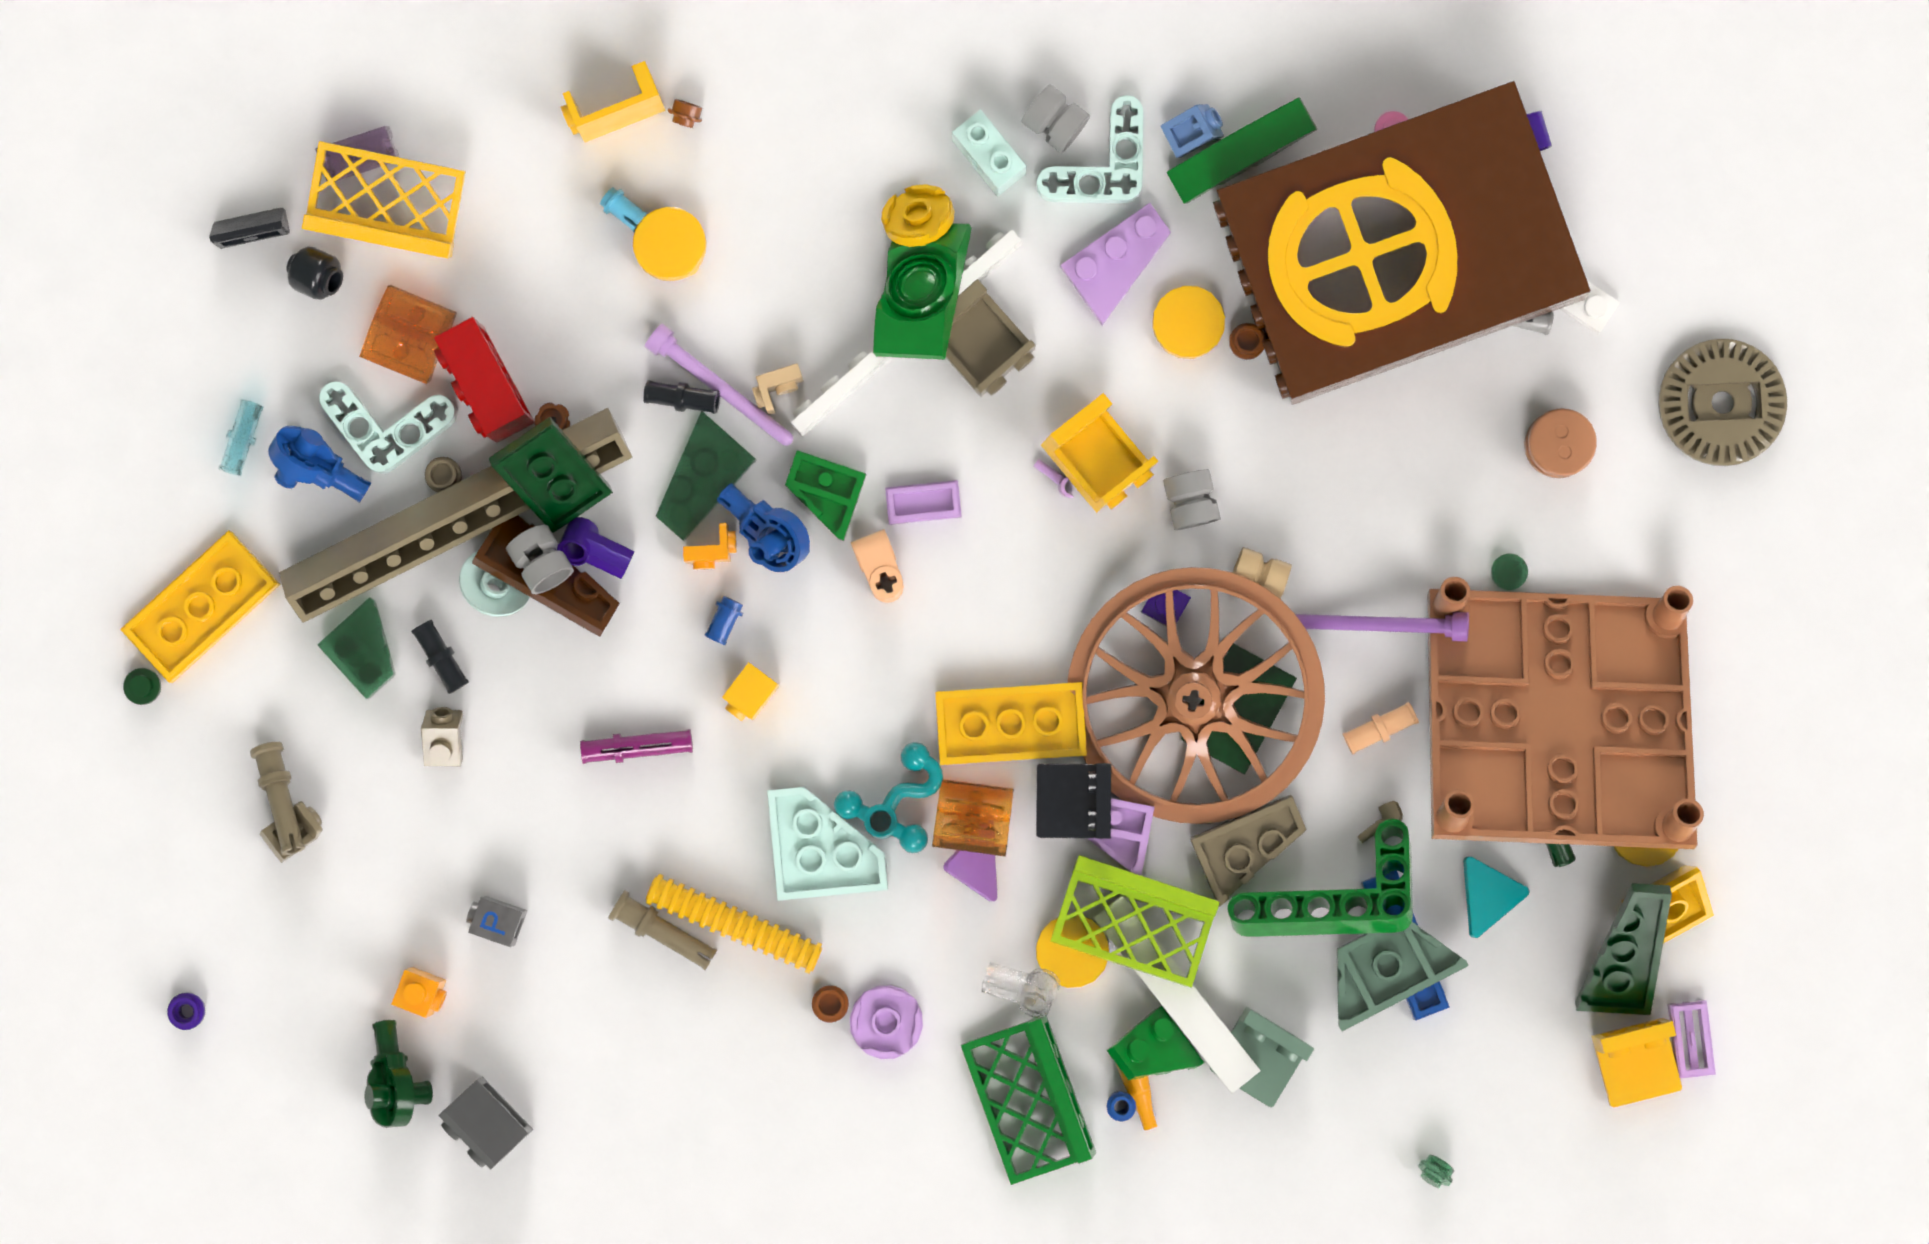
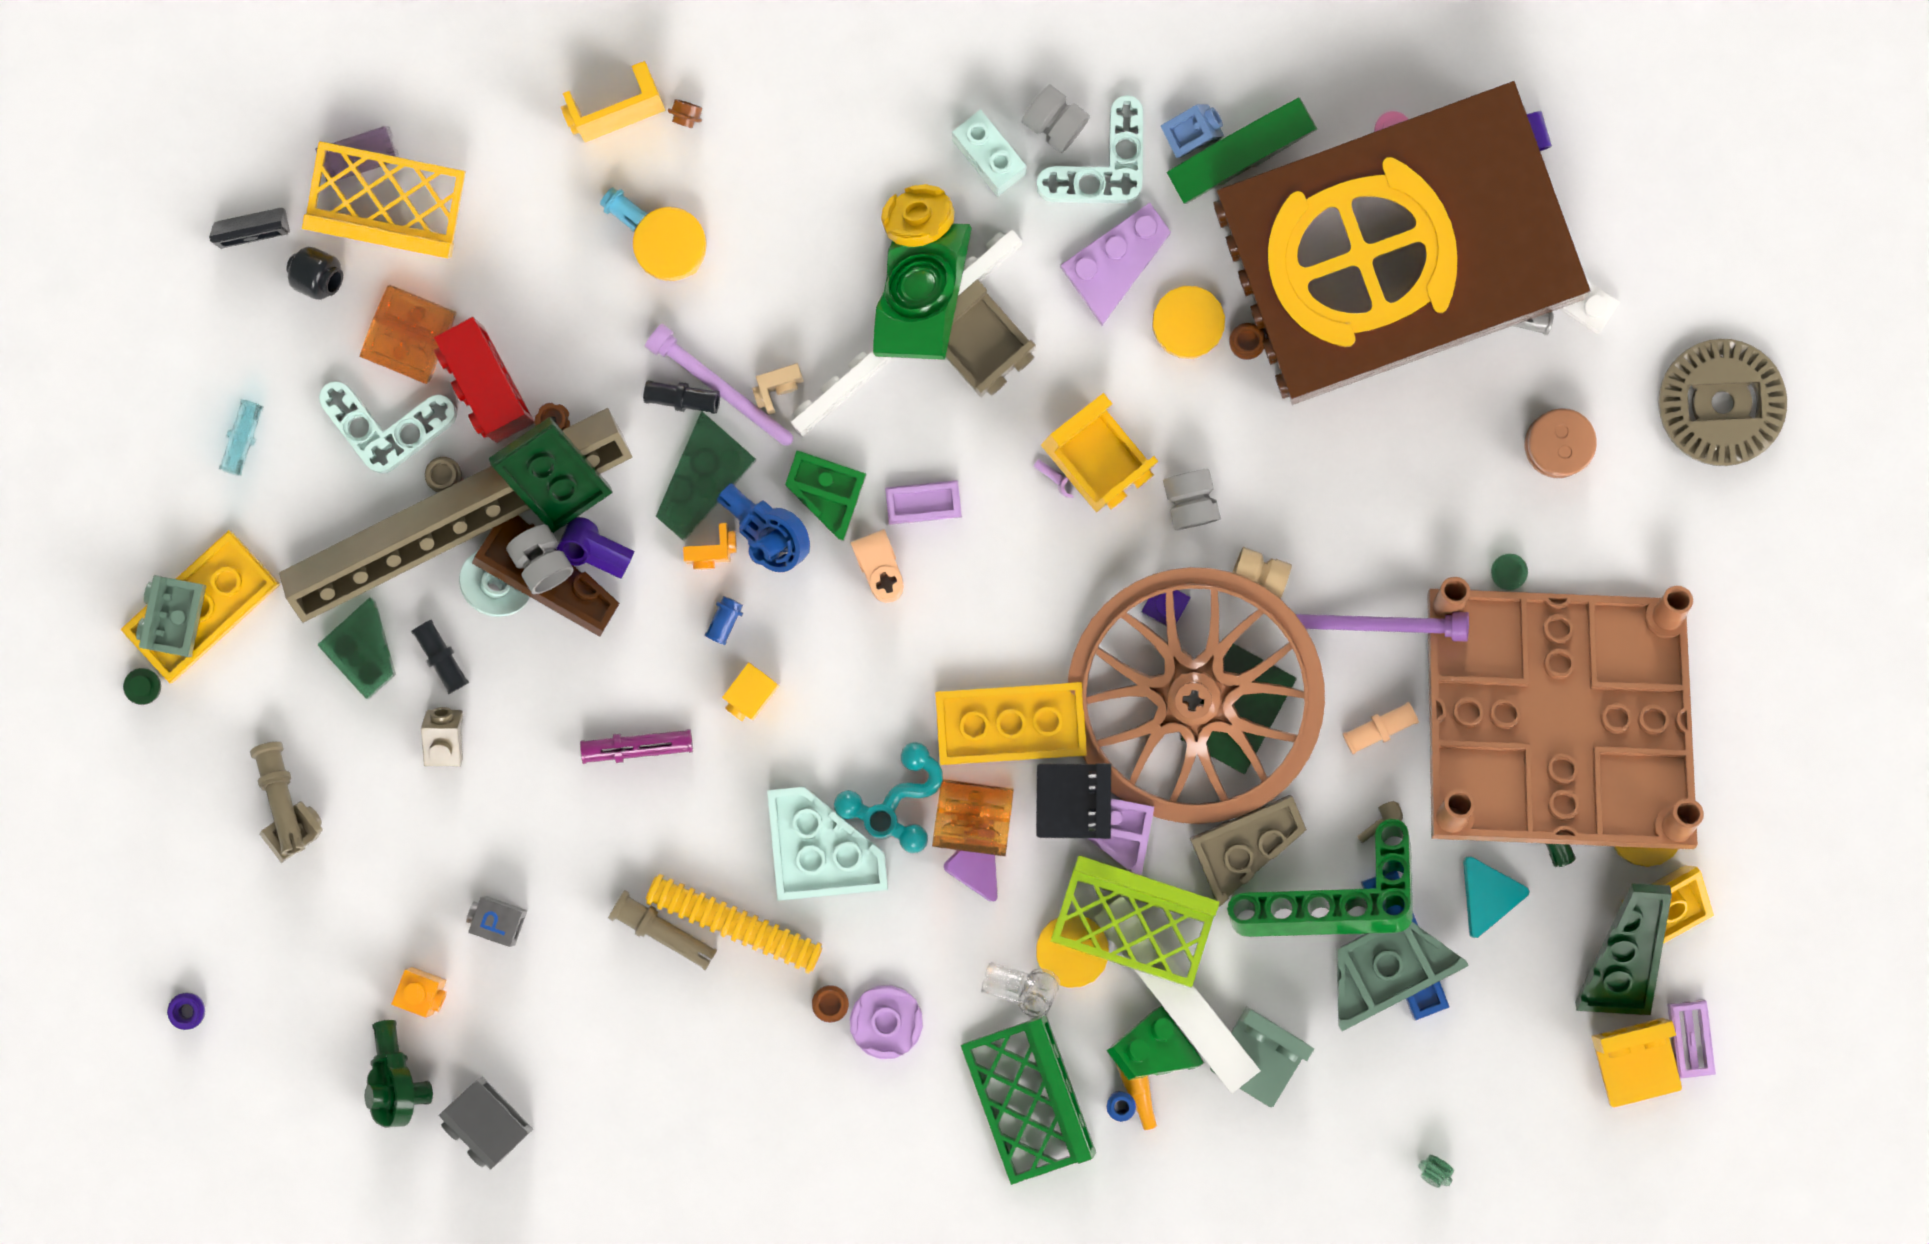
blue pin [268,426,371,503] -> none
none -> sand green bracket [136,575,206,658]

